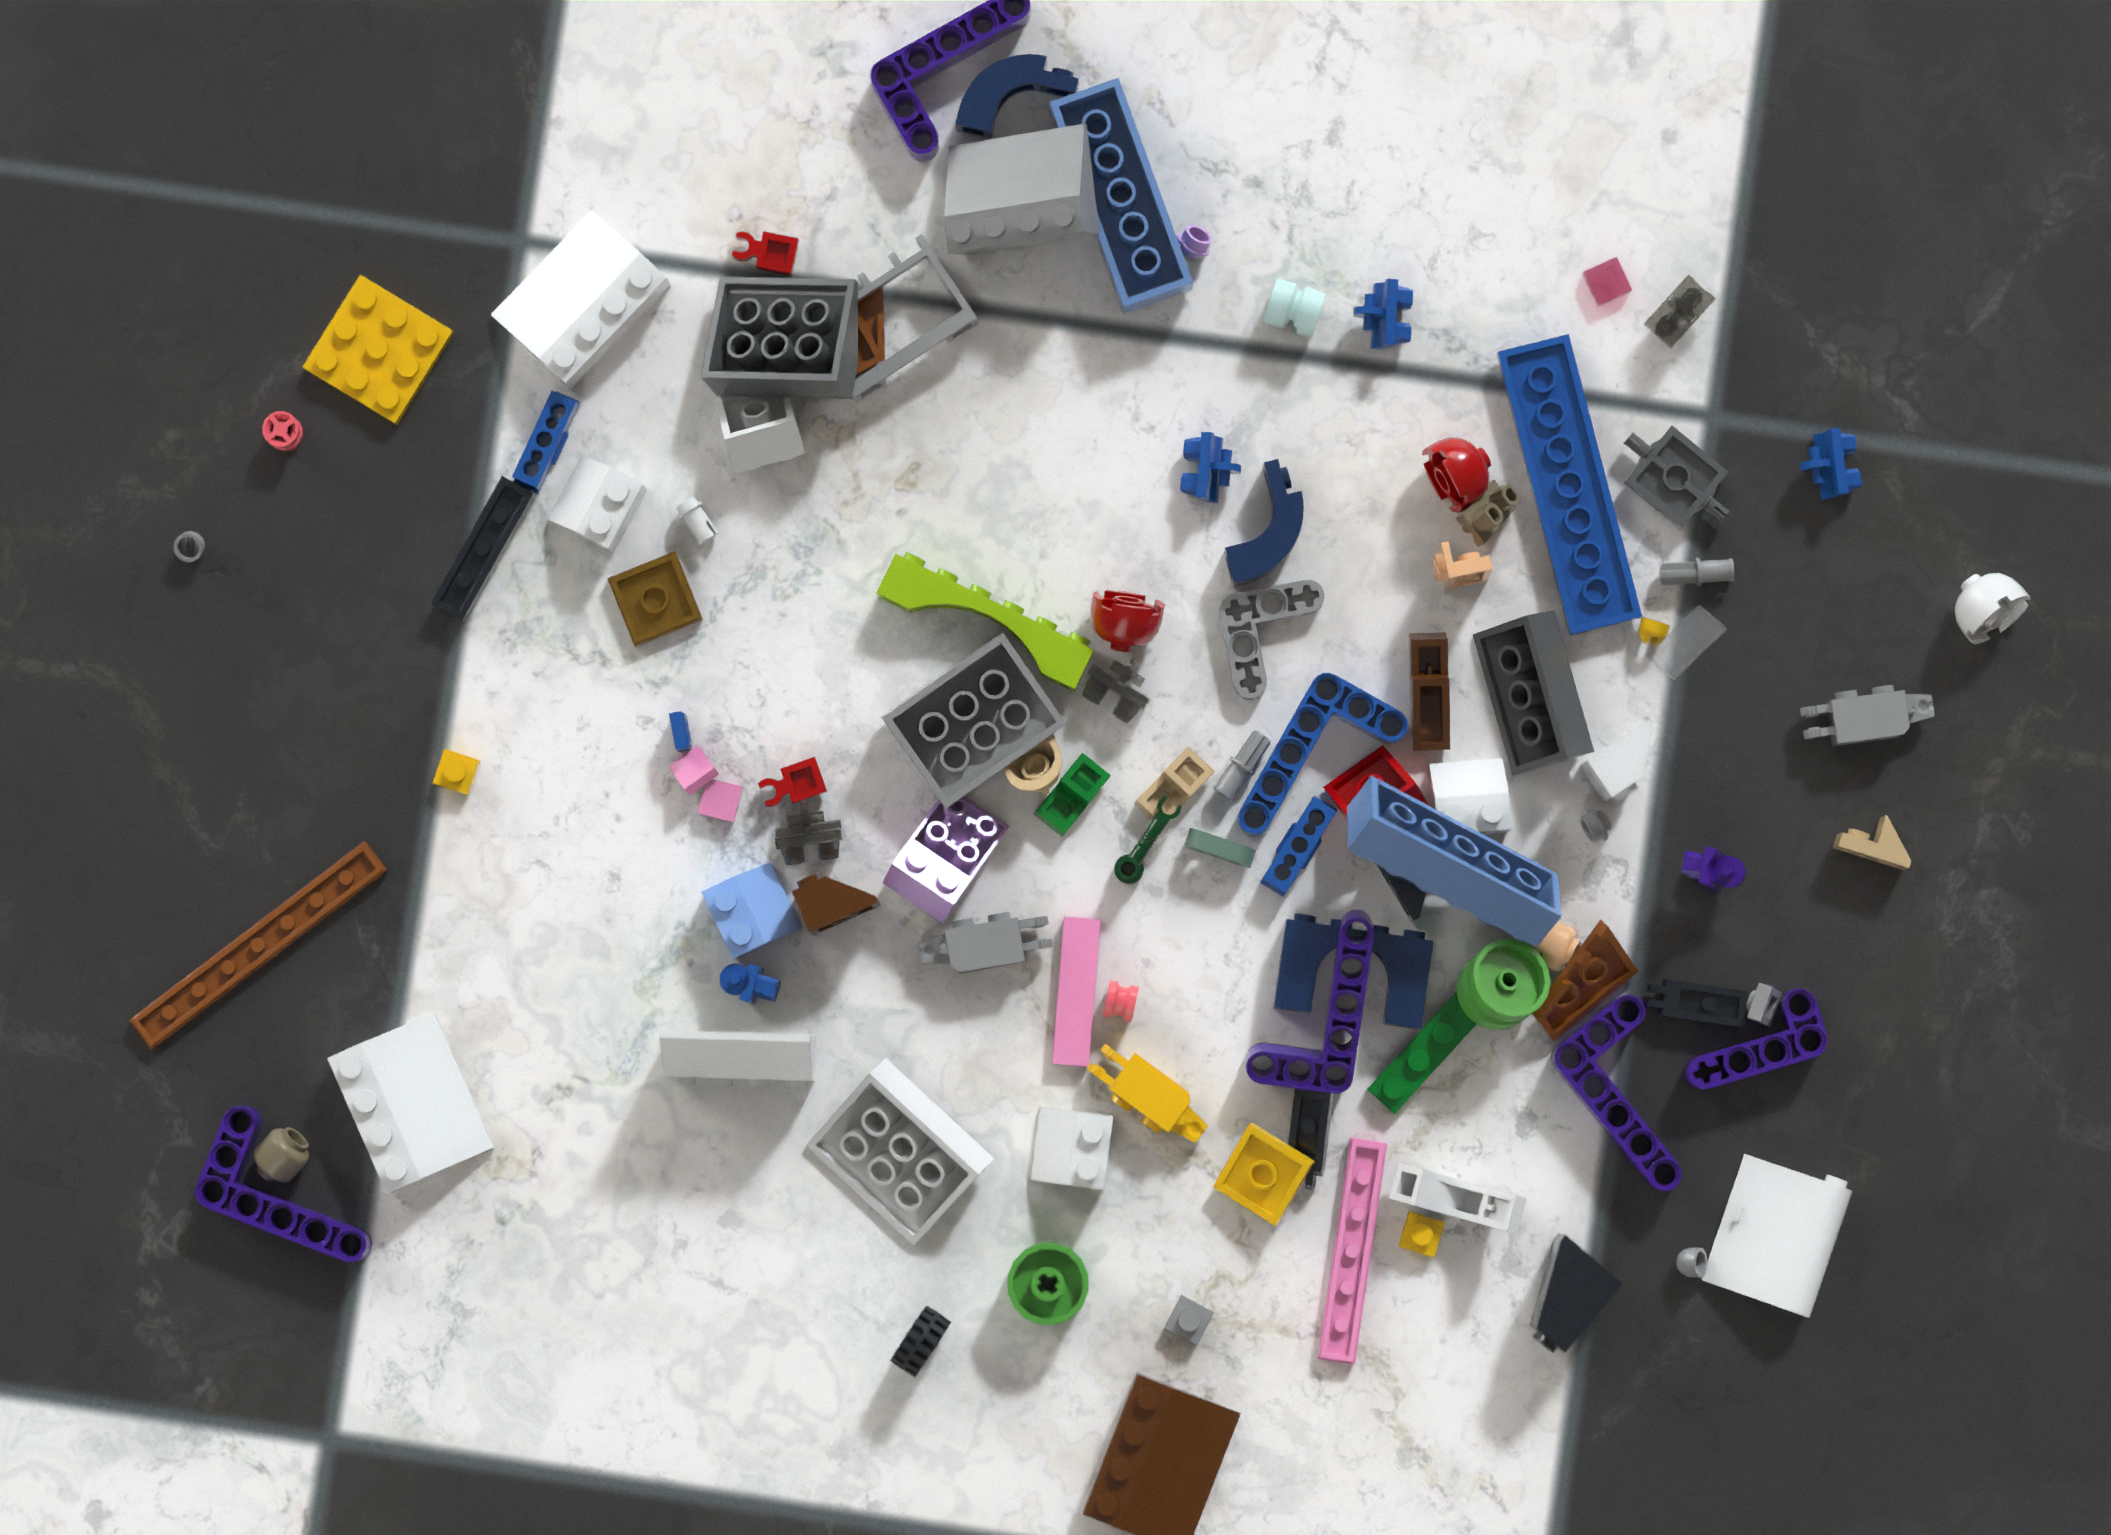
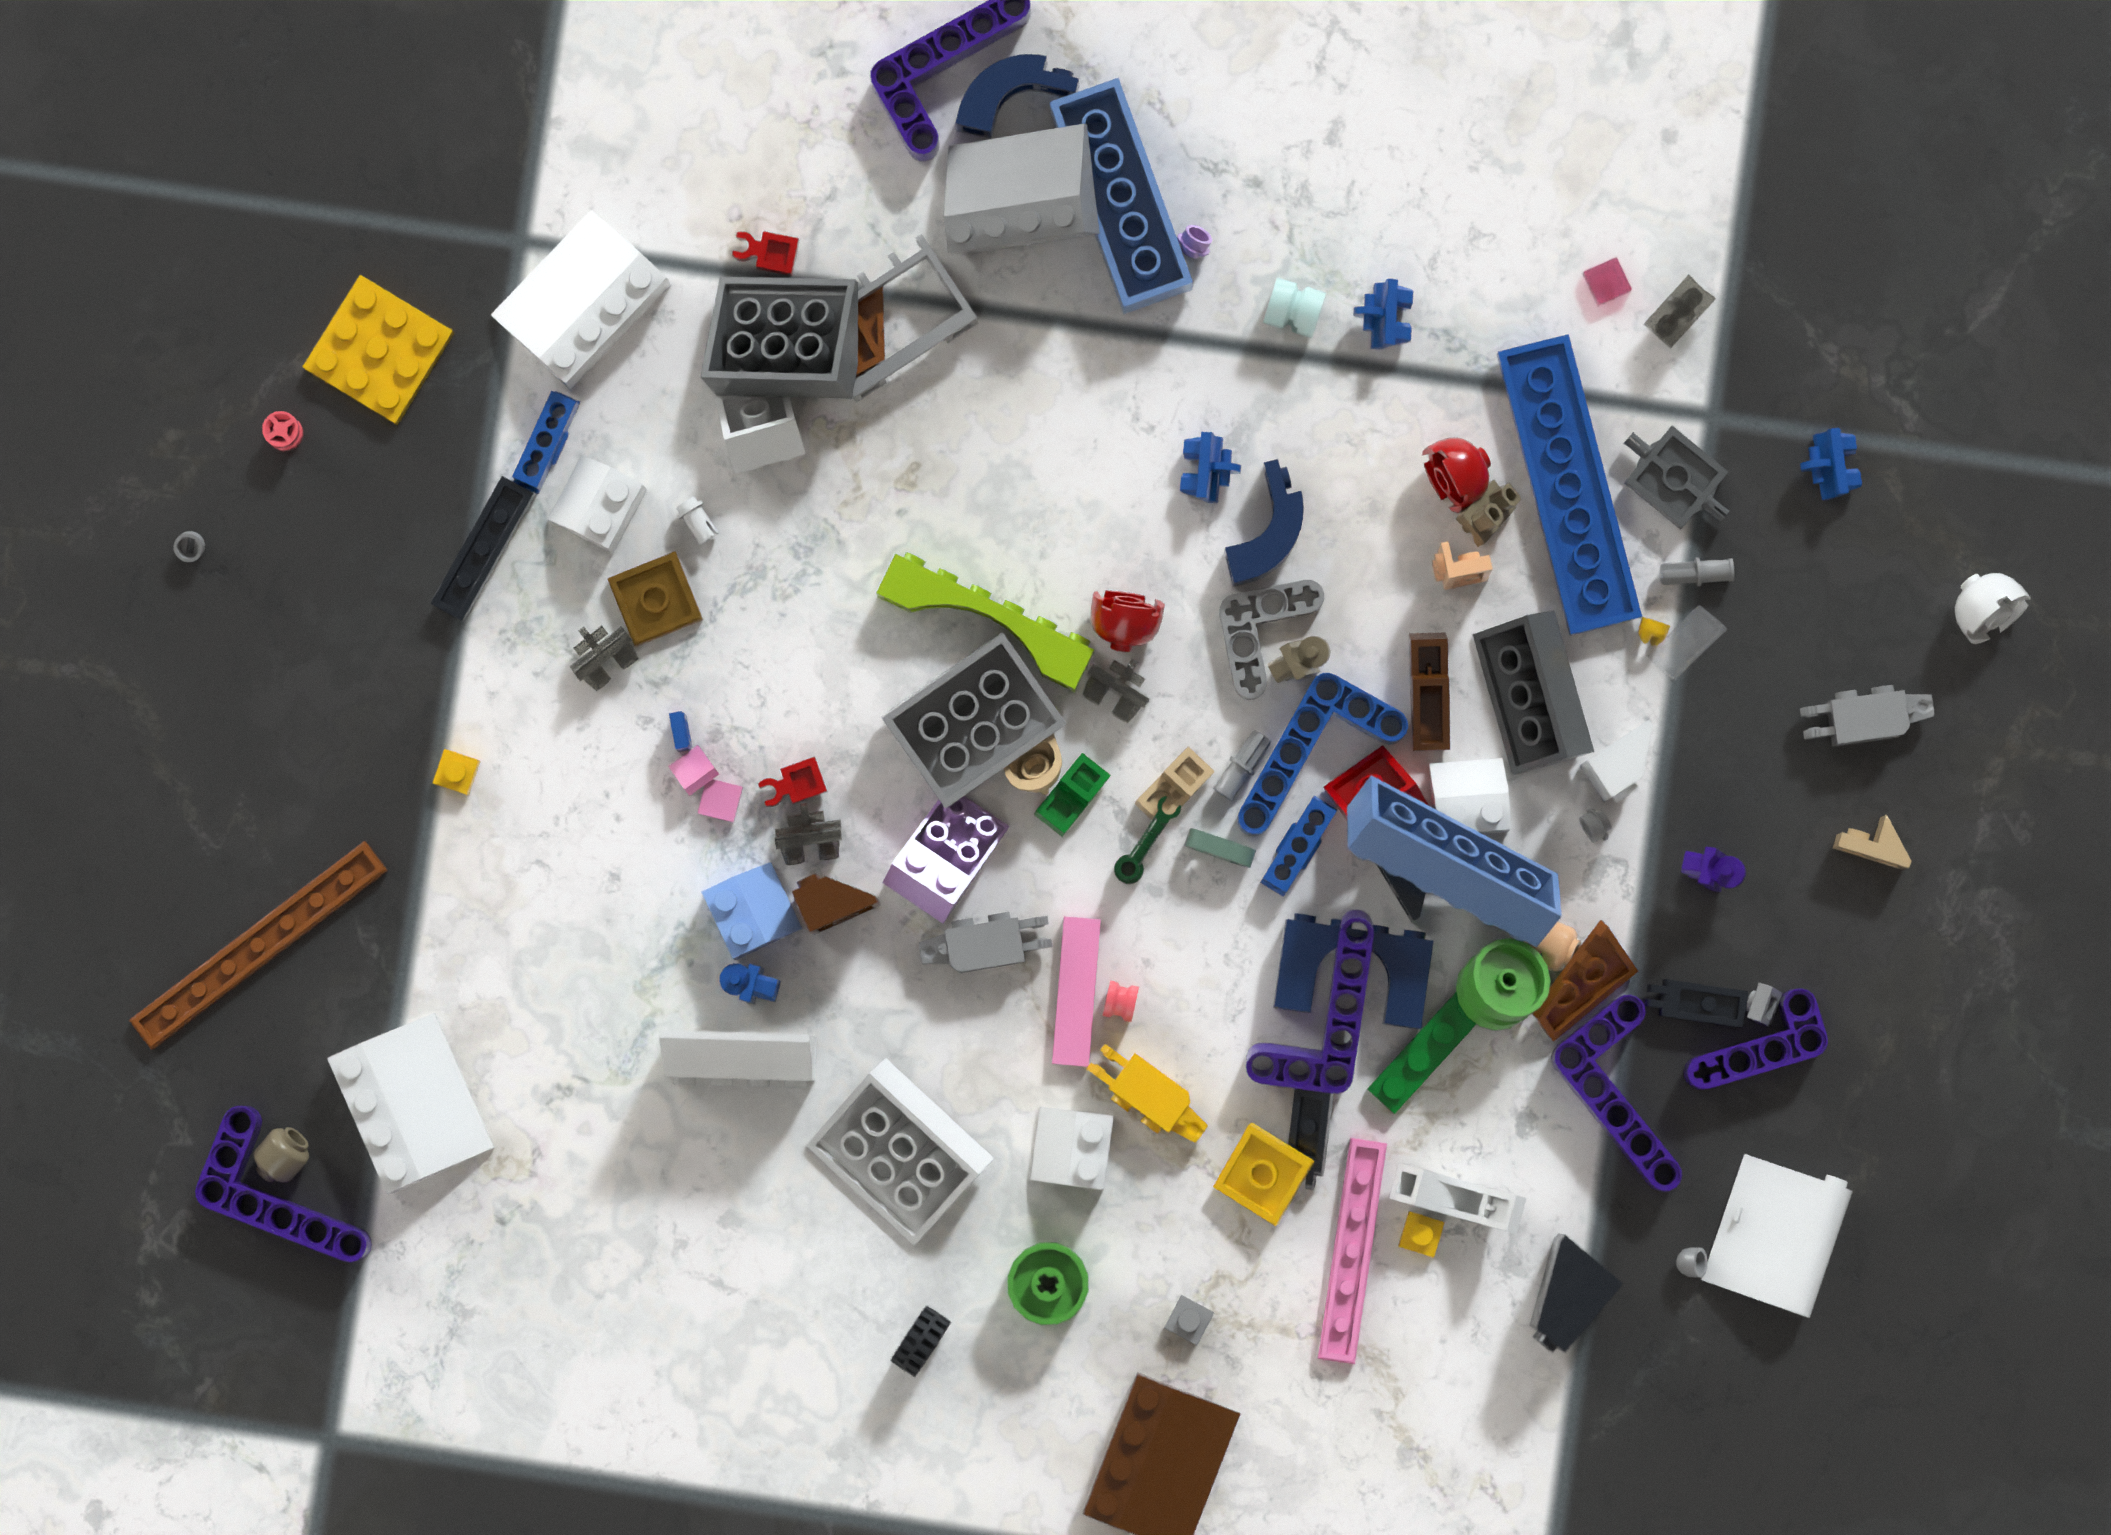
none -> clear smoke hips [570,626,638,691]
none -> dark tan hips [1267,636,1331,683]

